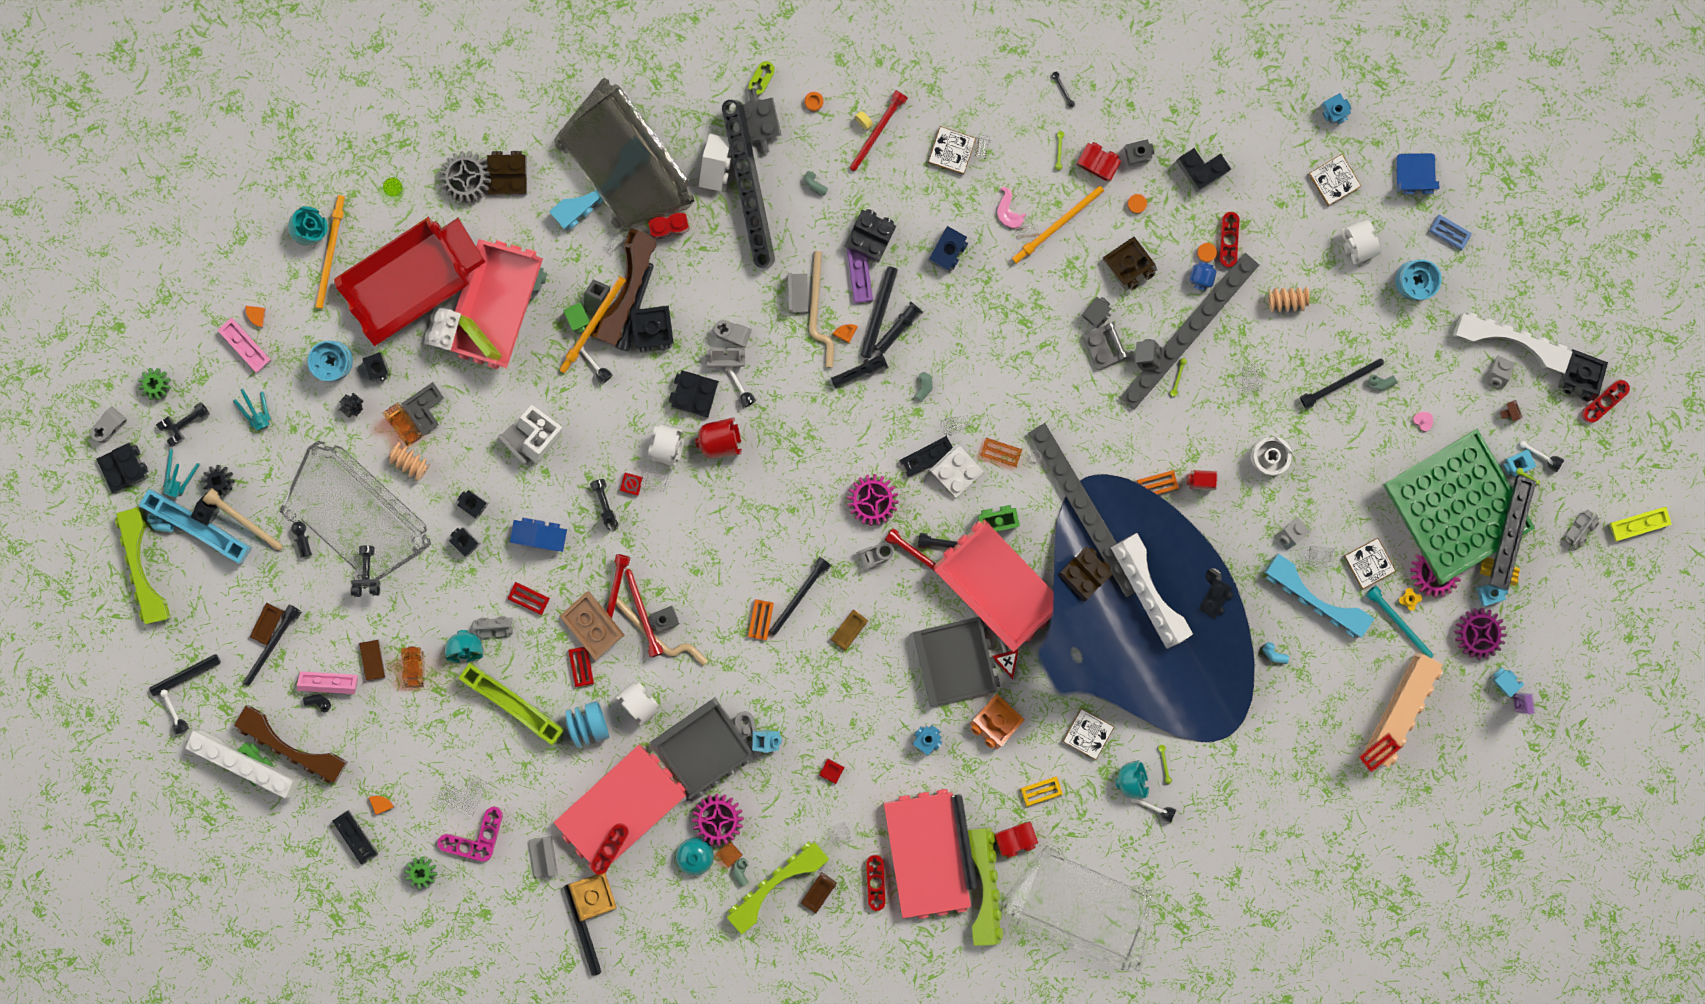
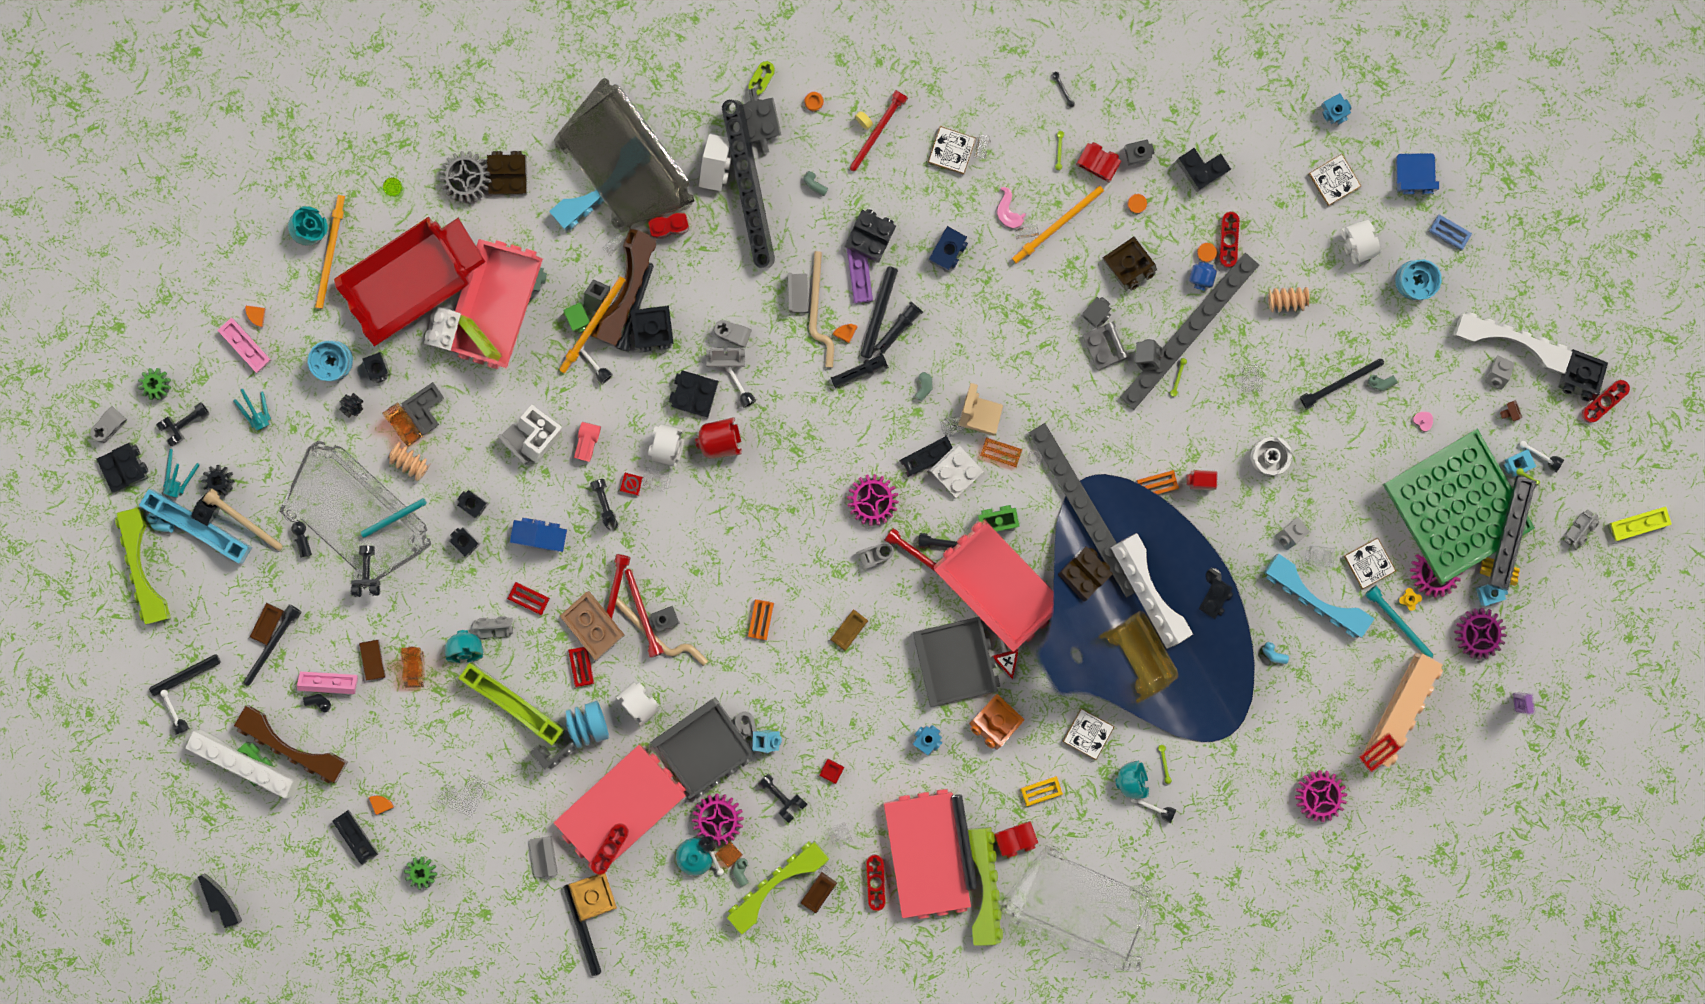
dark pink beam [438,806,503,861] -> none
black piece [770,556,832,636] -> none
medium azure brick [1491,667,1525,697] -> none
none -> black slope [198,873,242,928]
none -> teal bar [361,498,427,538]
none -> dark grey bracket [530,741,576,770]
none -> coral piece [574,421,601,462]
none -> black hinge [699,836,724,876]
none -> black bar [758,773,807,823]
none -> tan bracket [959,383,1003,436]
none -> clear yellow windscreen [1099,611,1178,703]
none -> dark pink gear [1295,770,1347,822]

